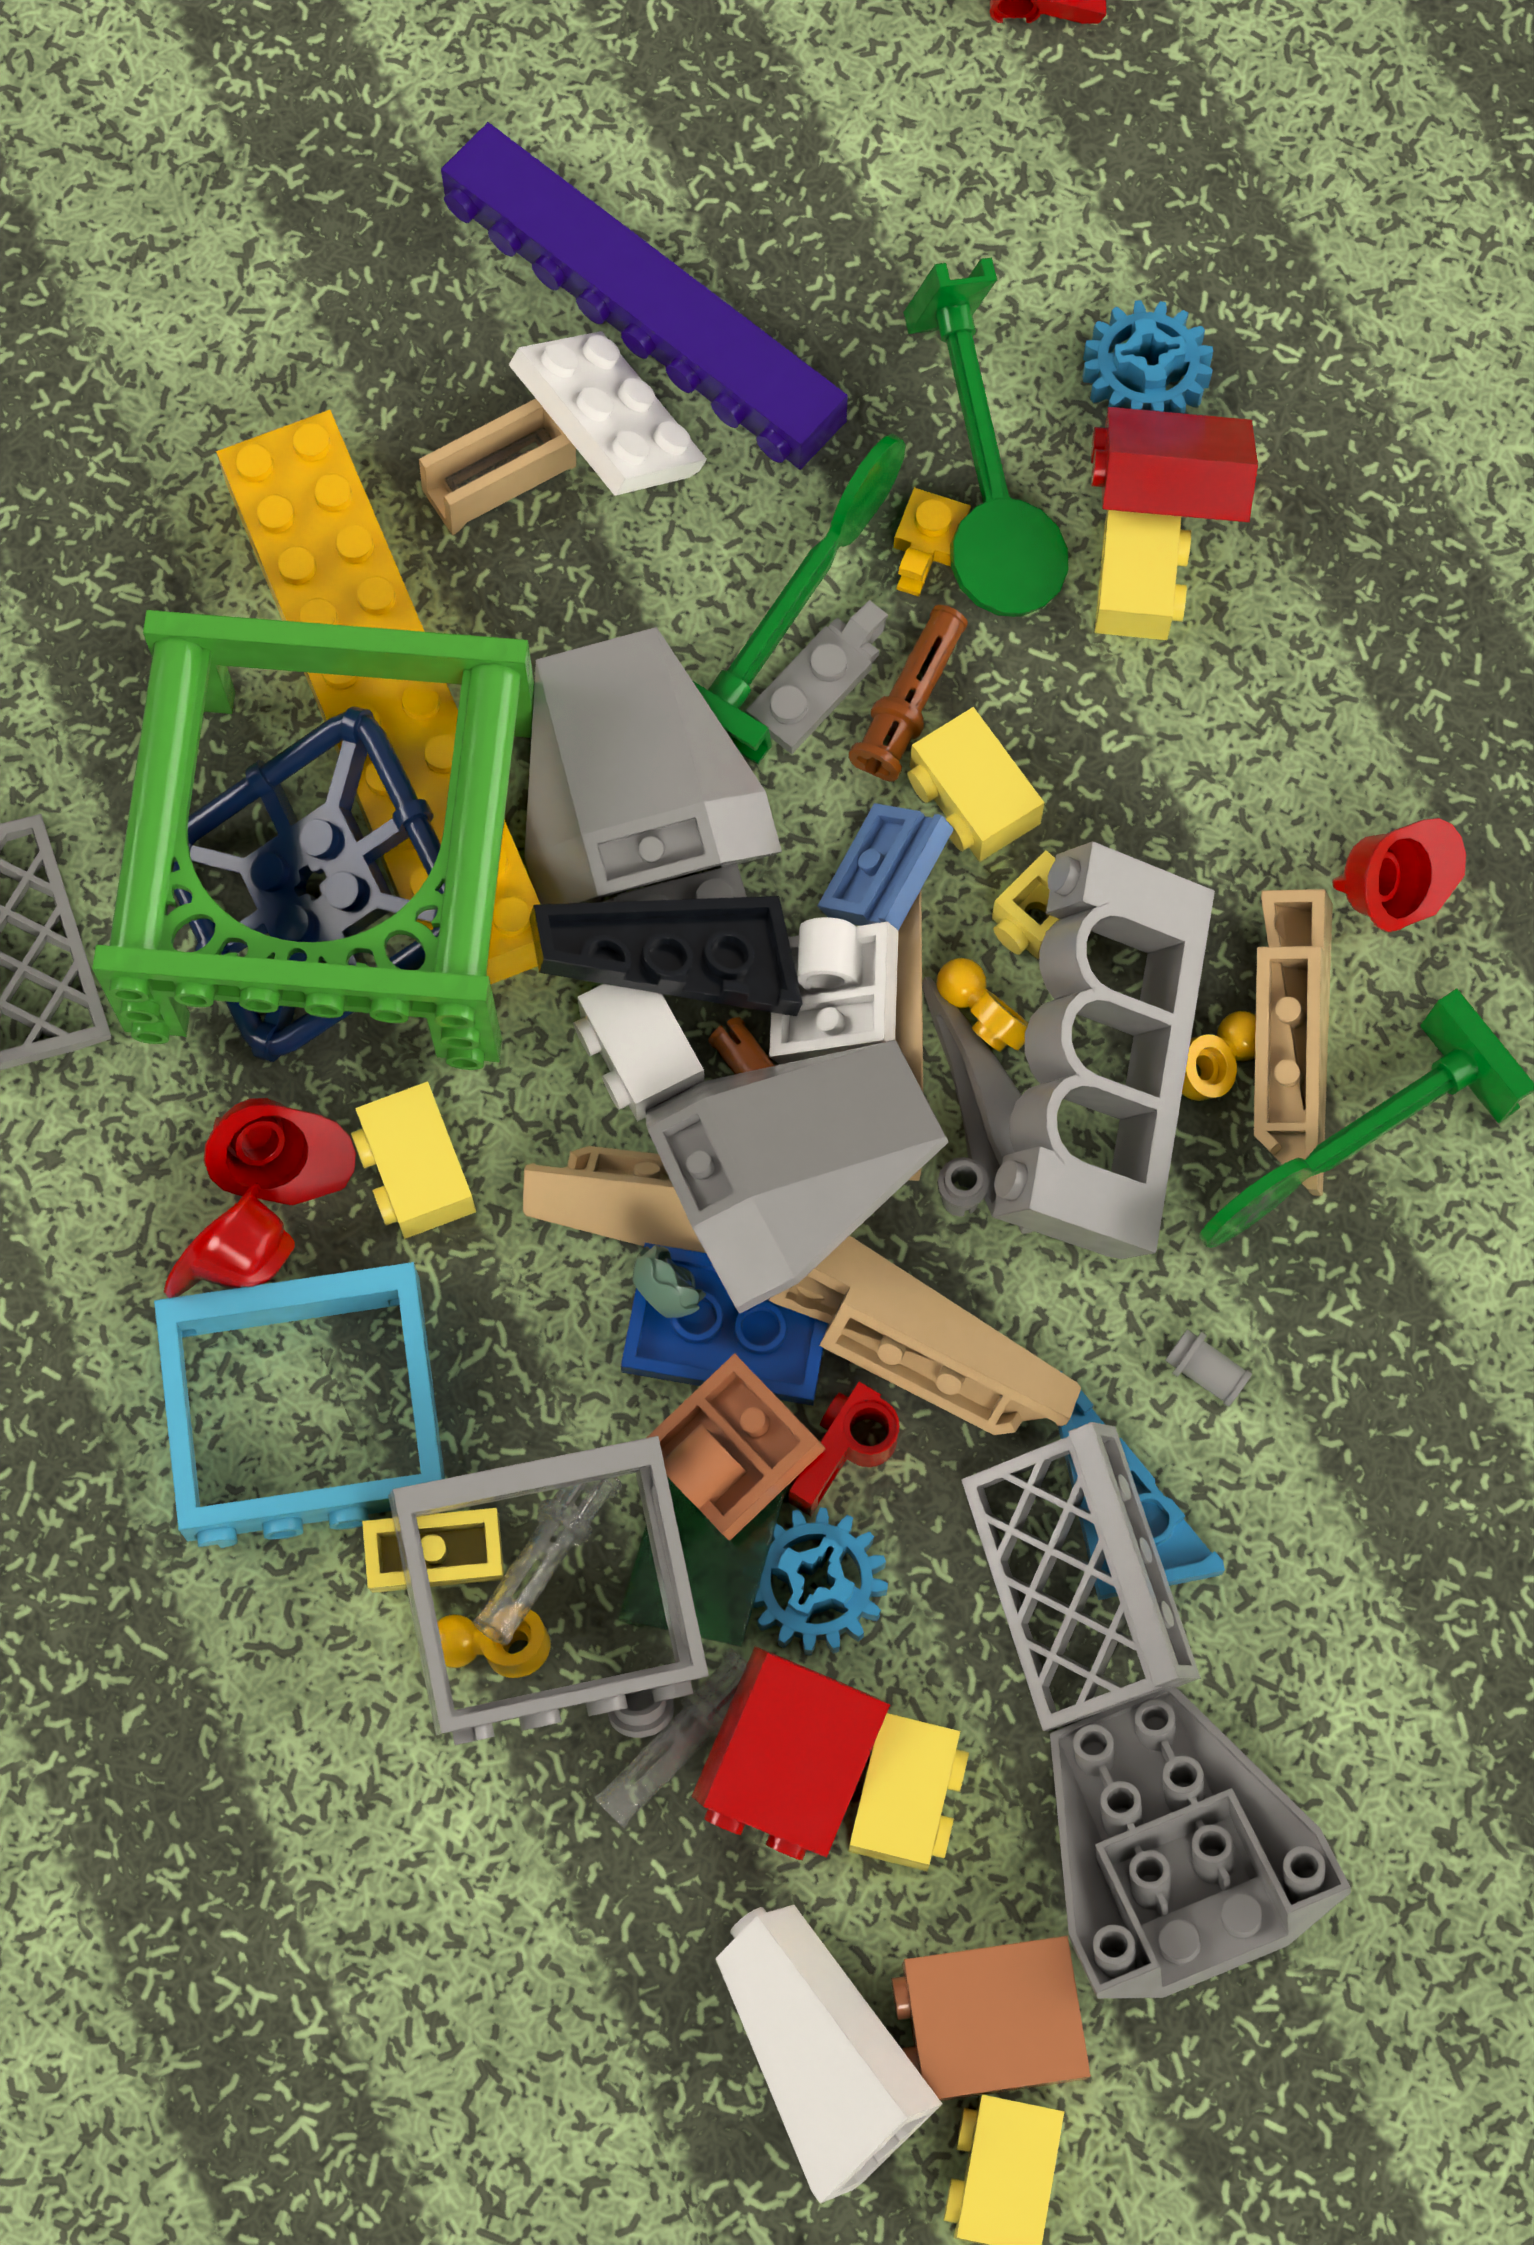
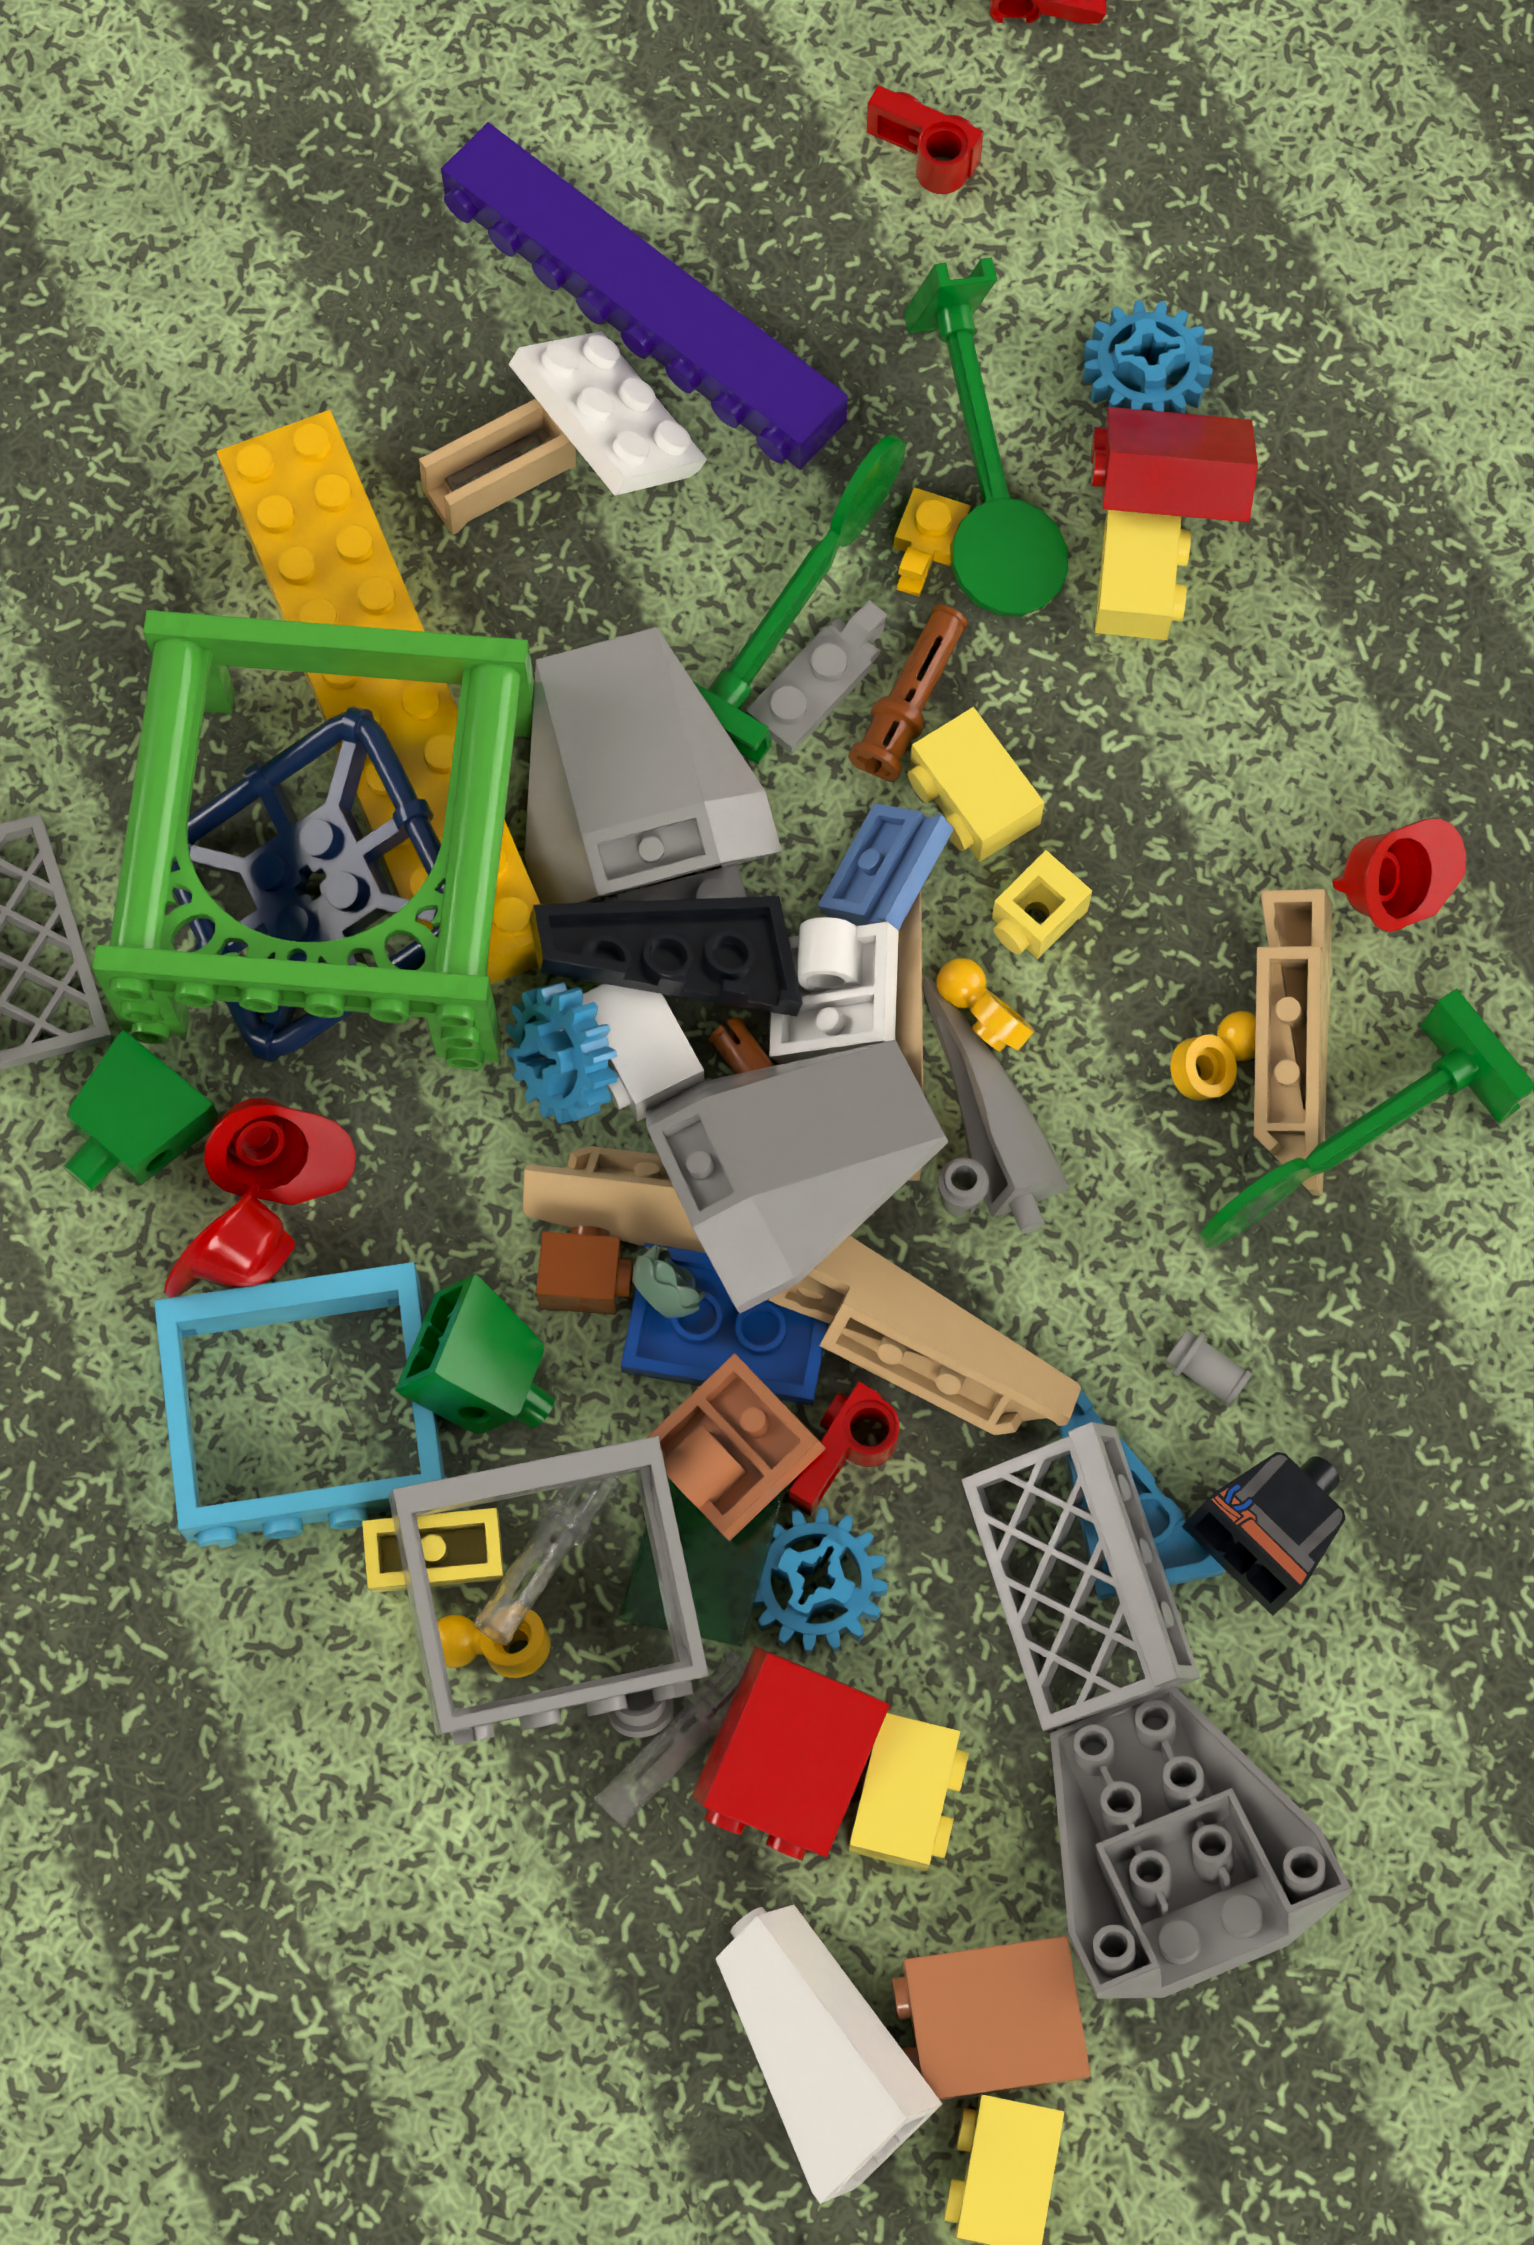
light yellow brick [351,1081,476,1239] -> none
light grey fence [993,841,1215,1259] -> none
none -> green torso [63,1030,219,1192]
none -> green torso [395,1274,554,1434]
none -> dark azure gear [506,982,618,1124]
none -> dark orange brick [536,1226,633,1315]
none -> red plate [866,85,984,194]
none -> black torso [1181,1452,1346,1616]

